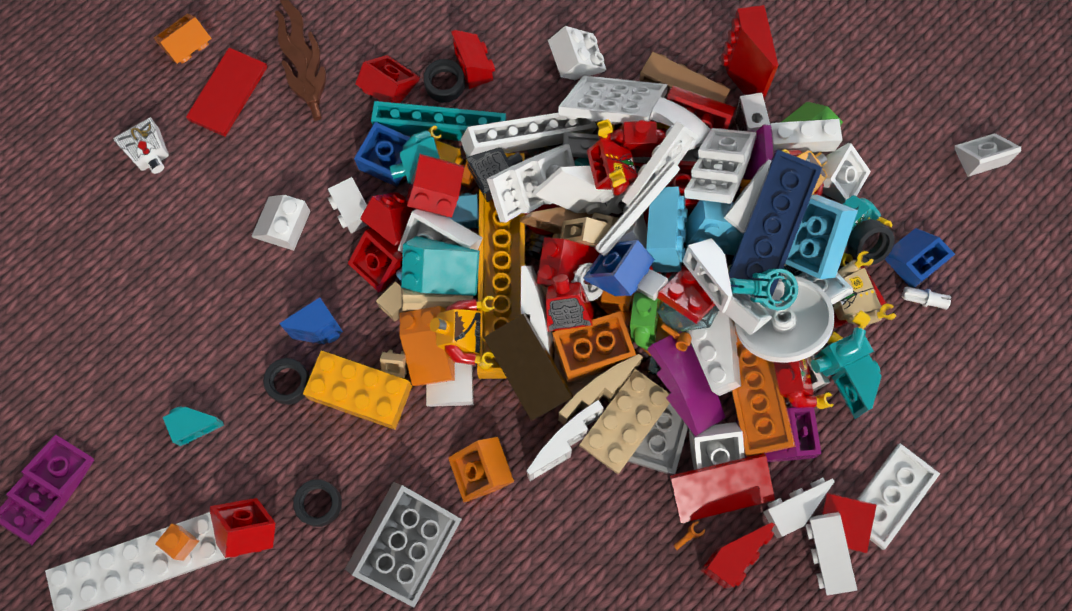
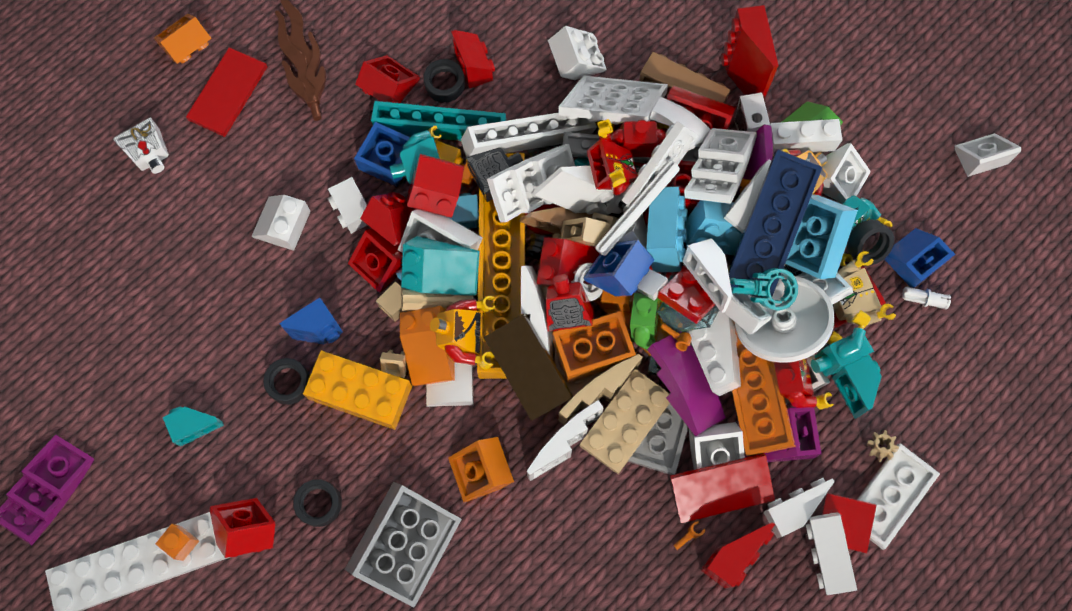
none -> tan gear [867,431,899,462]

